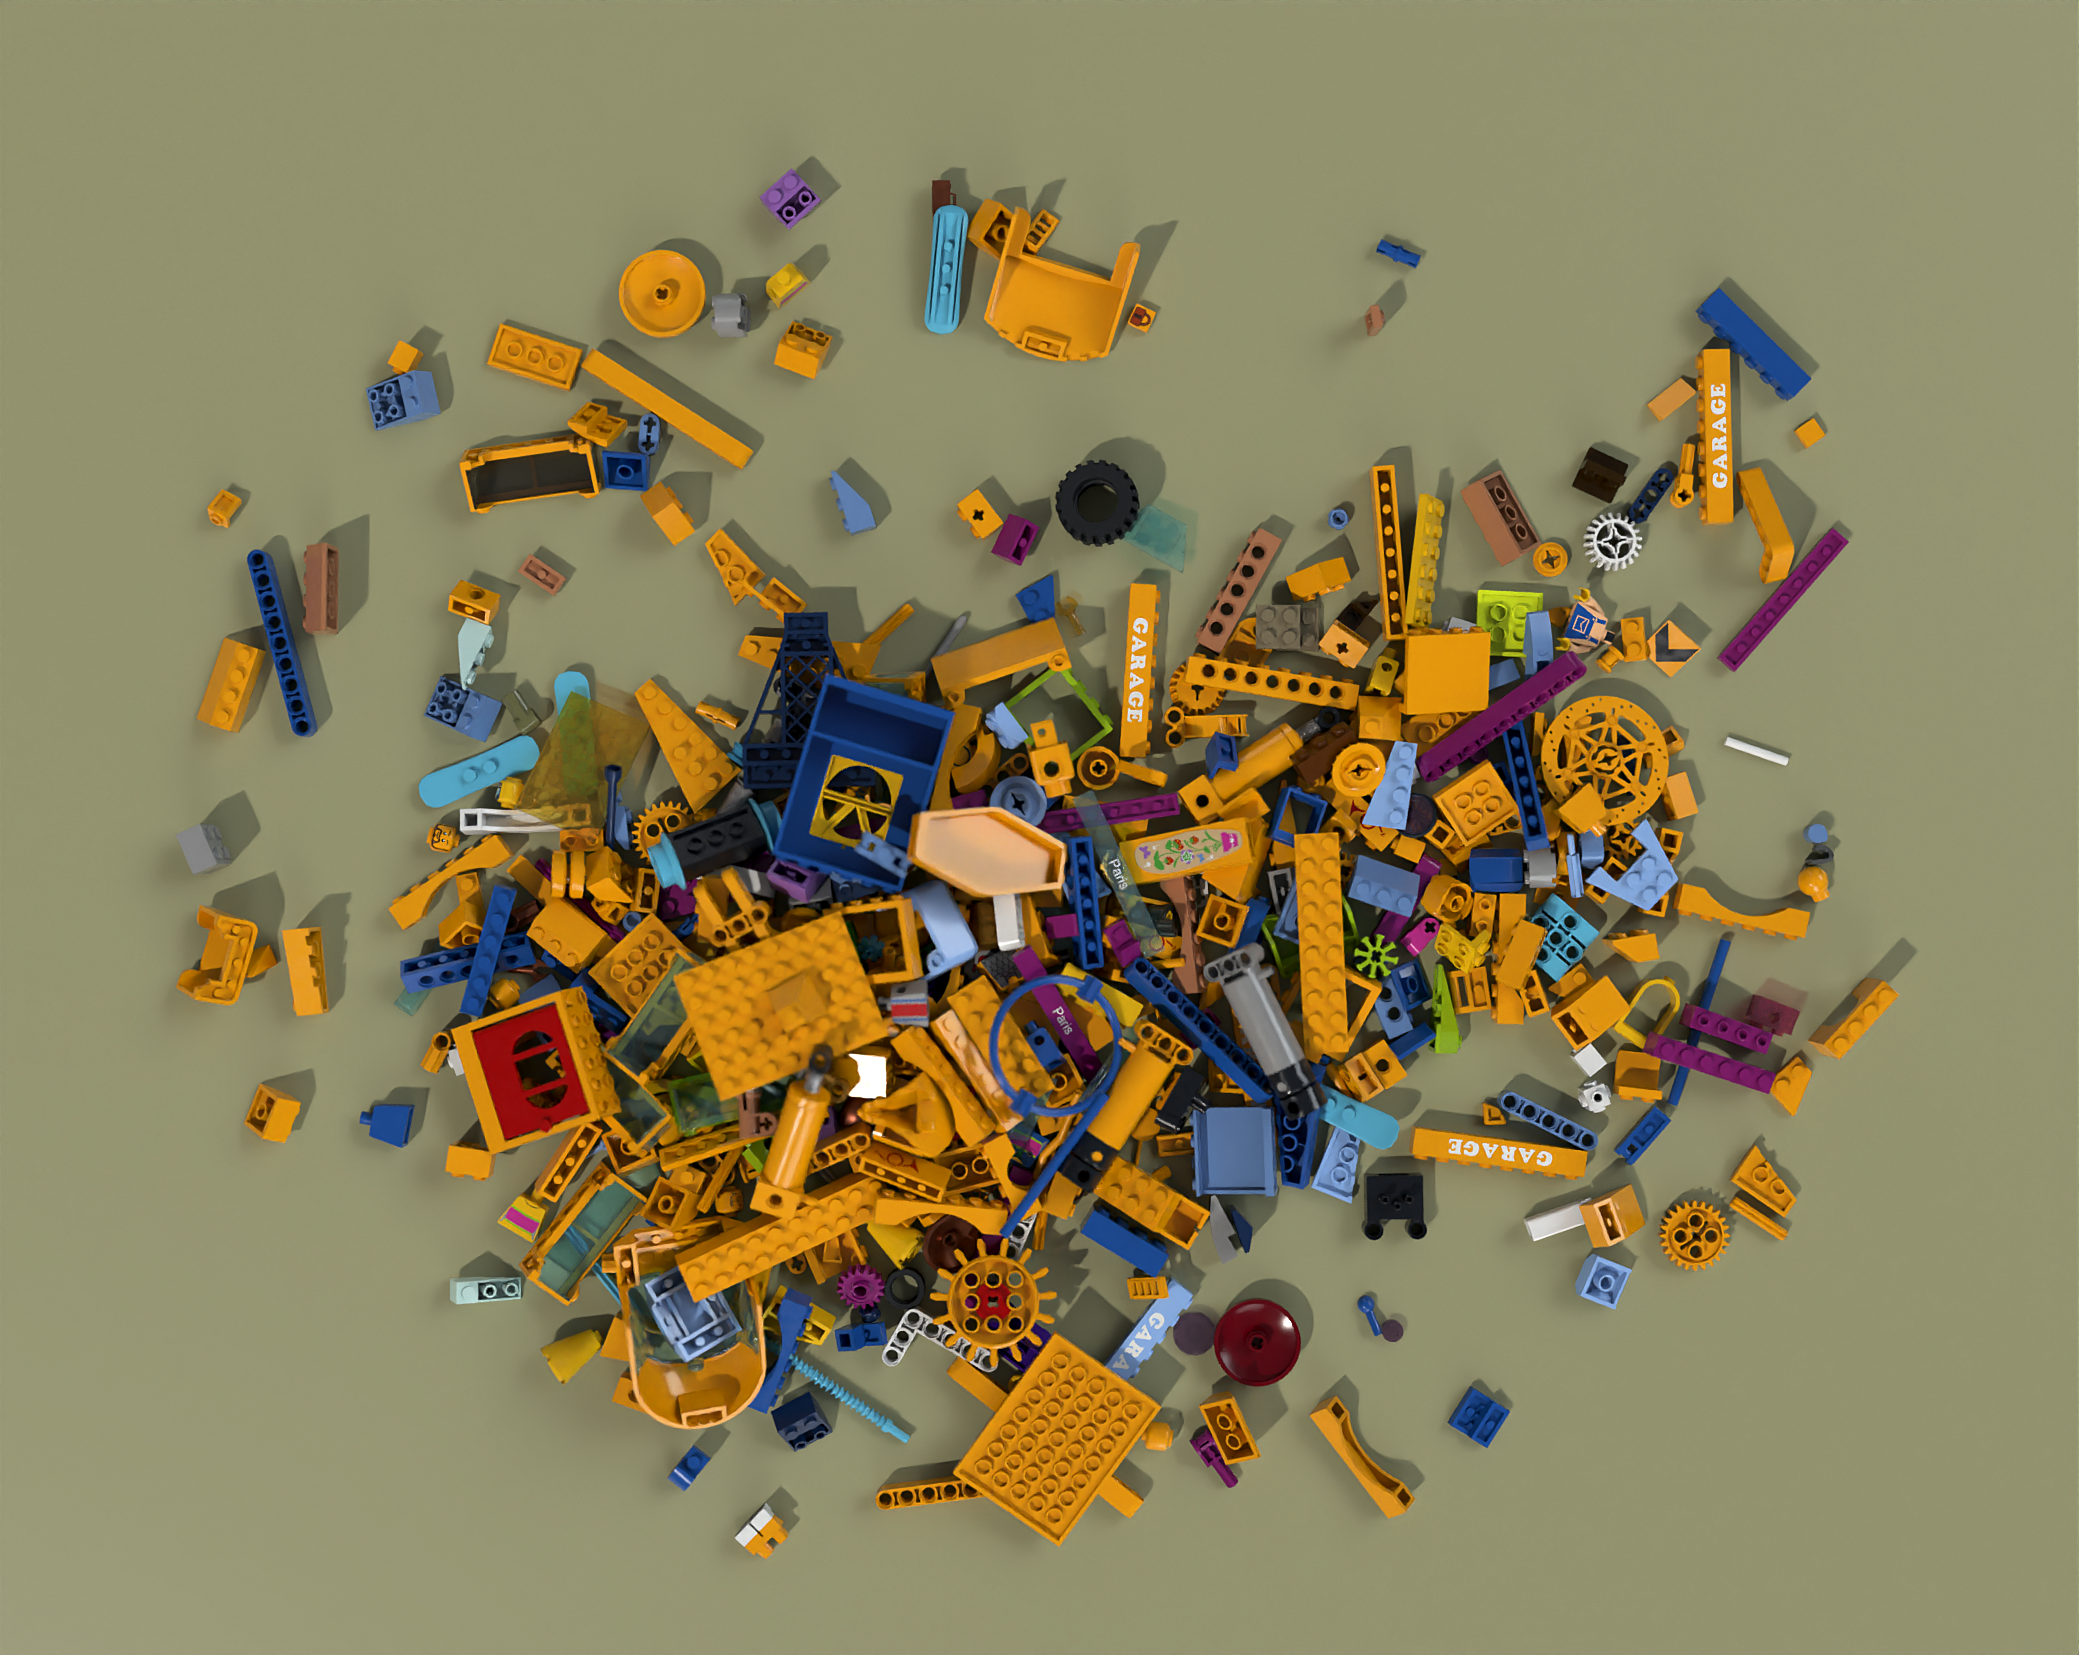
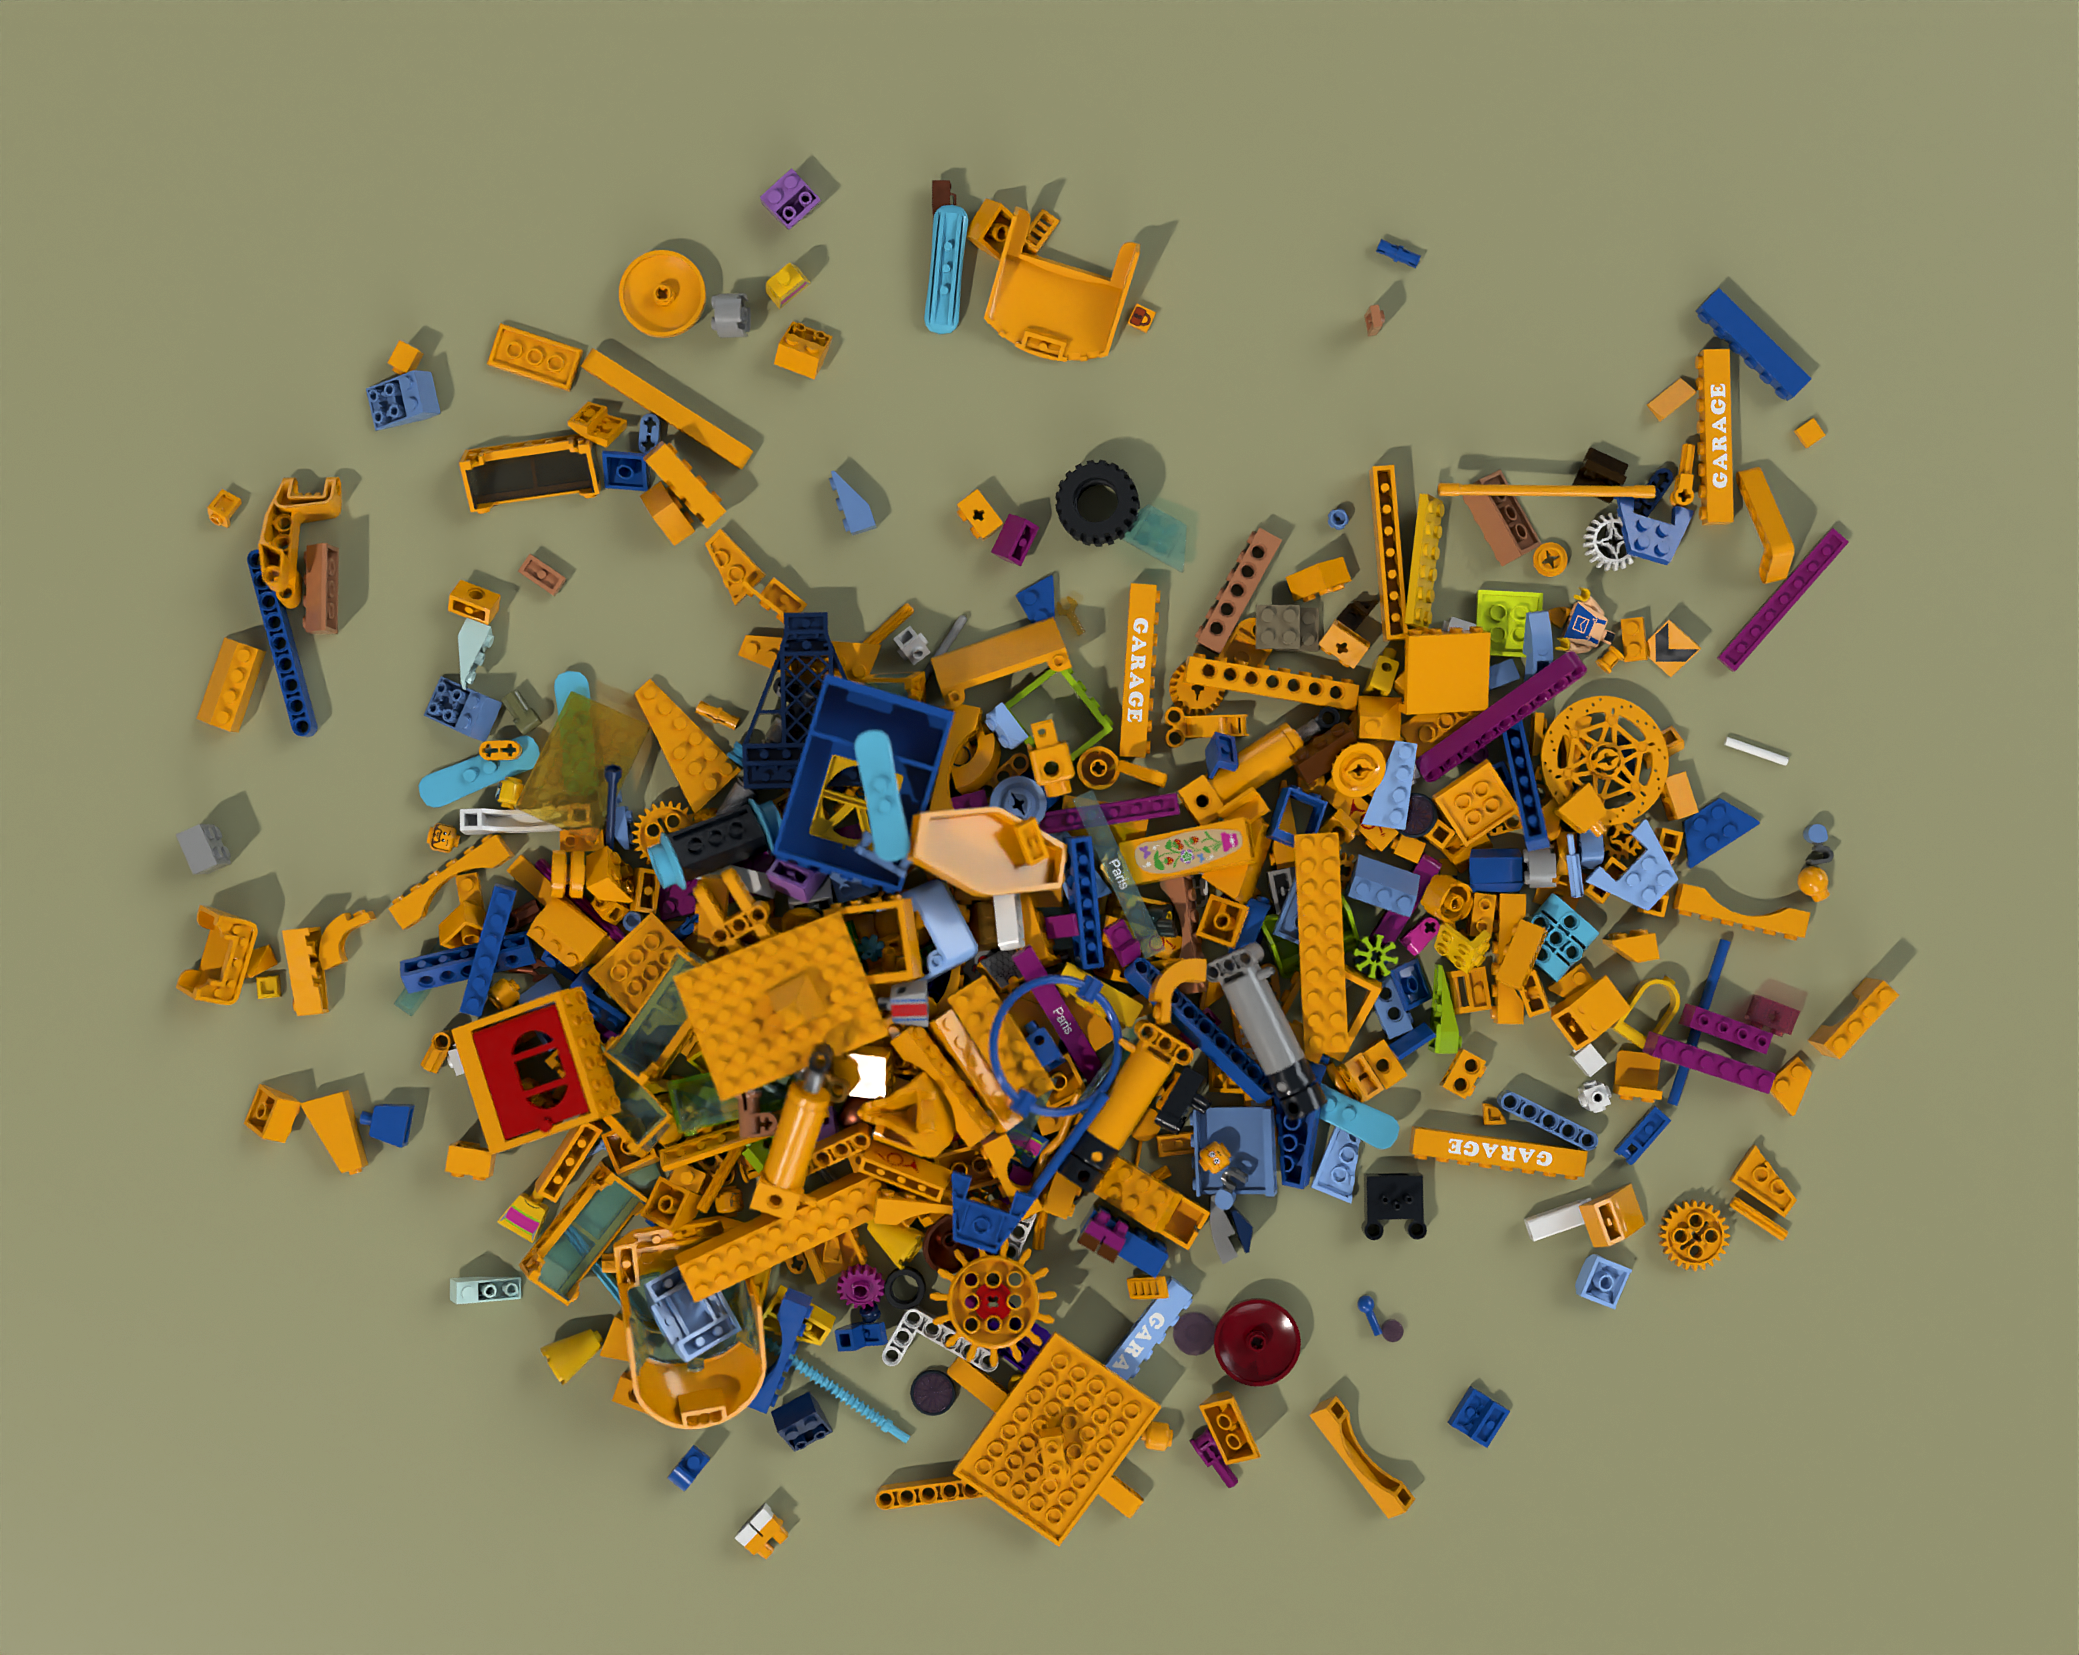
none -> yellow tile [256,975,282,999]
none -> light orange piece [258,477,342,609]
none -> light orange slope [300,1090,368,1175]
none -> light orange arch [319,909,376,971]
none -> light orange beam [479,740,522,761]
none -> light orange wedge [643,441,726,529]
none -> medium azure piece [855,730,910,861]
none -> white brick [893,626,930,665]
none -> clear purple wheel [910,1370,956,1416]
none -> blue wing [952,1170,1035,1254]
none -> light orange plate [1013,816,1050,866]
none -> light orange brick [1039,1427,1068,1481]
none -> magenta hips [1077,1210,1128,1264]
none -> light orange arch [1148,958,1207,1024]
none -> light orange head [1198,1141,1232,1174]
none -> leg [1215,1167,1249,1210]
none -> light orange piece [1438,483,1656,498]
none -> light orange brick [1439,1048,1486,1099]
none -> wing [1614,497,1694,565]
none -> blue wing [1682,798,1760,869]

